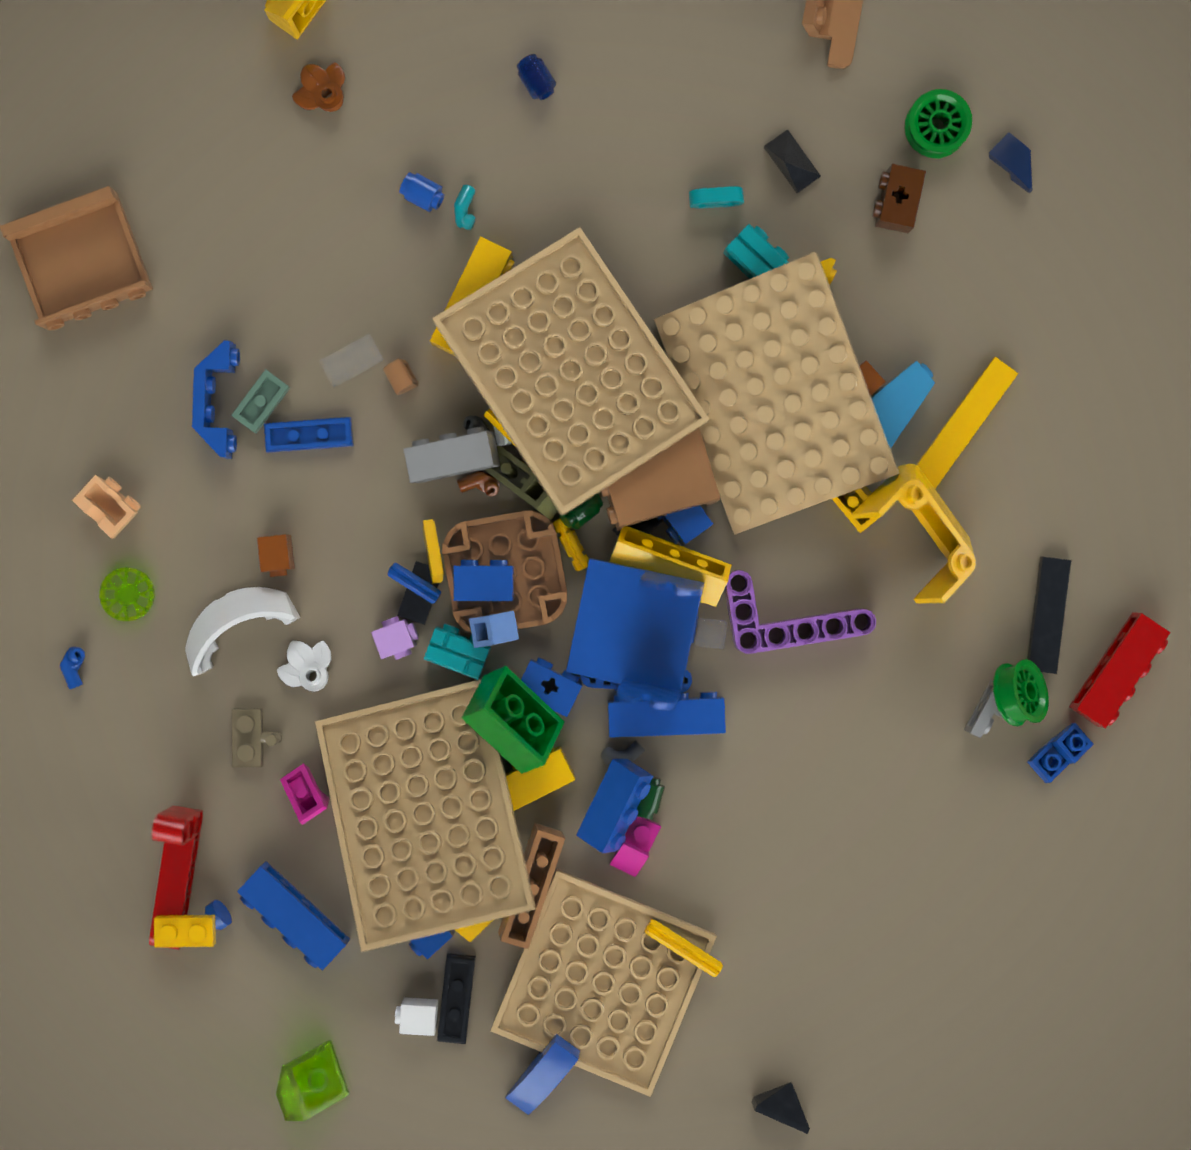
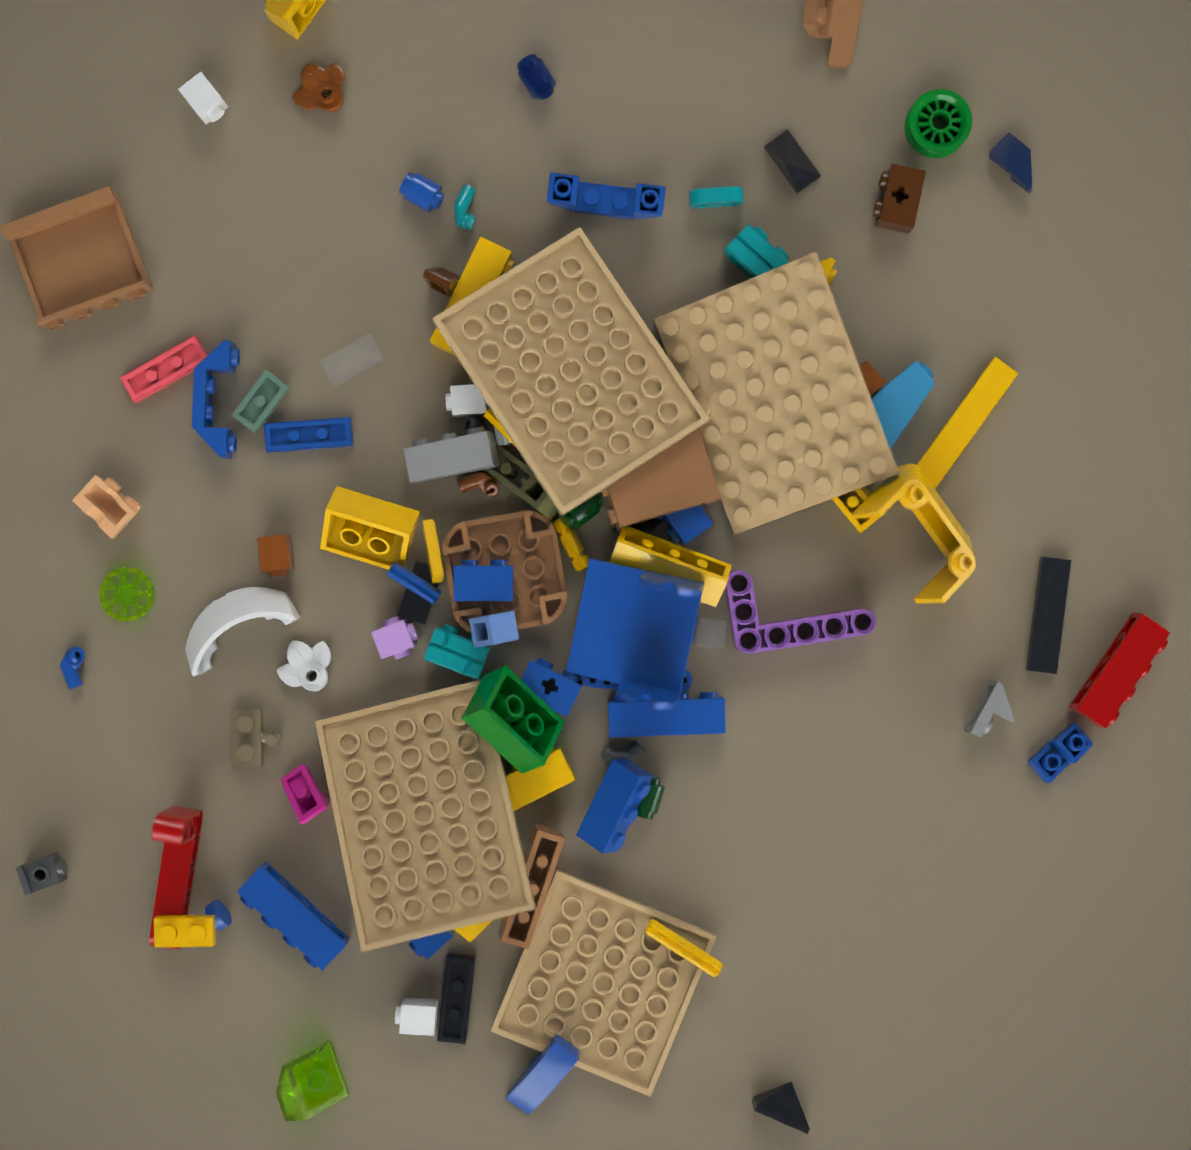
medium nougat brick [383,358,419,395] -> none
dark pink slope [610,816,661,877] -> none
green wheel [993,659,1049,726] -> none
none -> dark grey brick [16,852,68,895]
none -> coral tile [120,335,208,404]
none -> white brick [178,71,228,124]
none -> yellow slope [320,486,420,570]
none -> reddish brown slope [423,267,460,298]
none -> white brick [445,384,488,418]
none -> blue slope [547,172,666,220]

